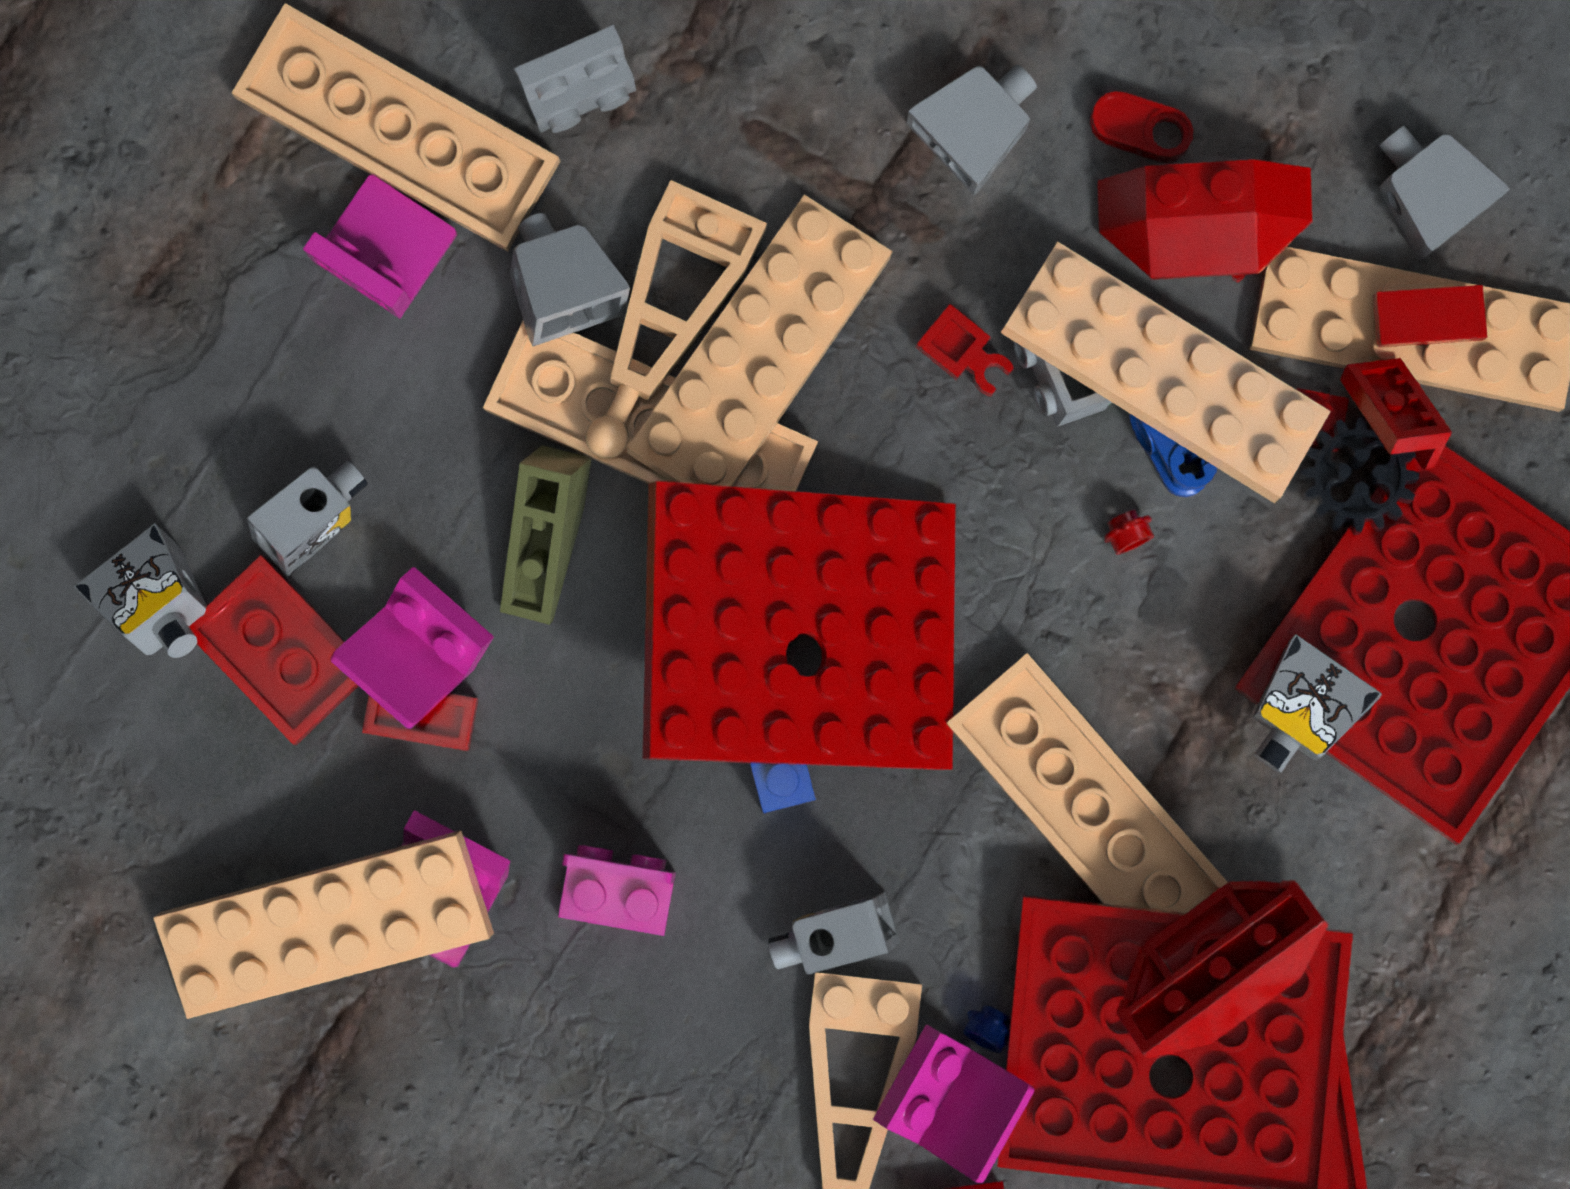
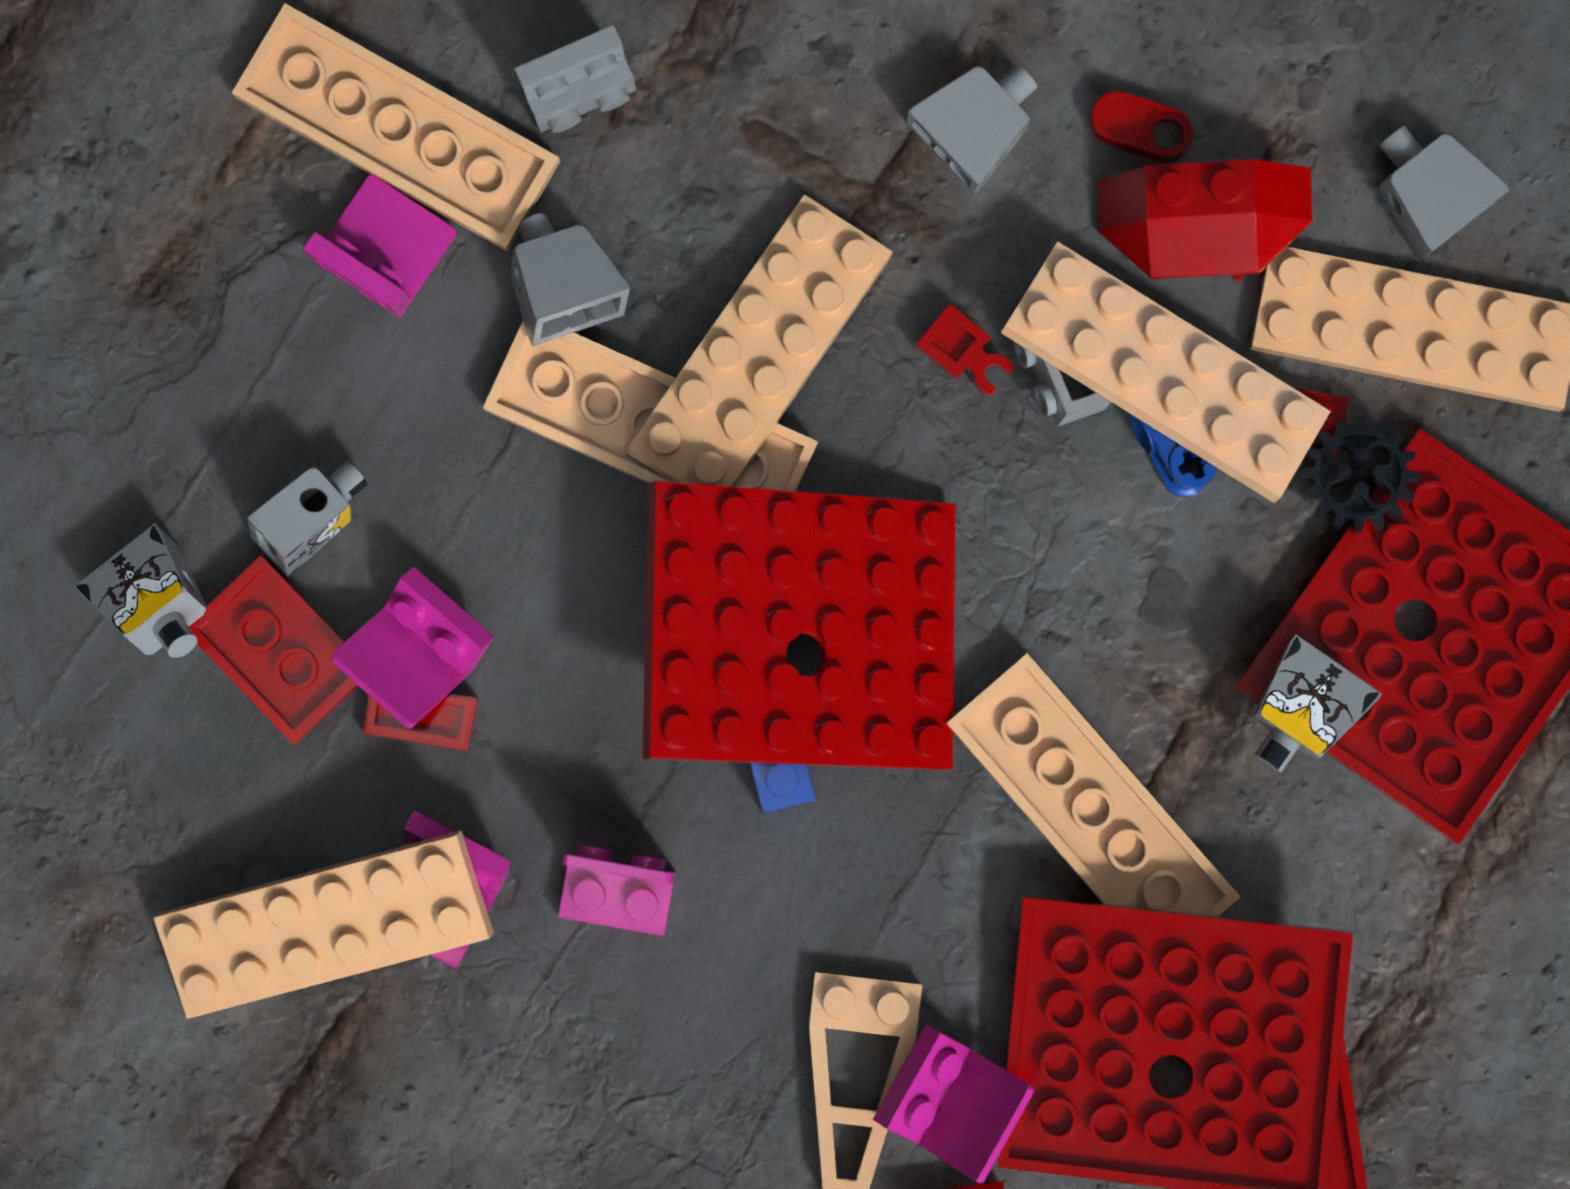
olive slope [500,445,592,625] -> none
light nougat plate [585,180,767,458] -> none
light grey torso [768,892,900,974] -> none
clear blue plate [963,1005,1011,1053] -> none
red plate [1104,510,1154,555] -> none
red wedge [1116,880,1328,1059] -> none
red bracket [1340,358,1452,469] -> none
red tile [1373,285,1488,348] -> none

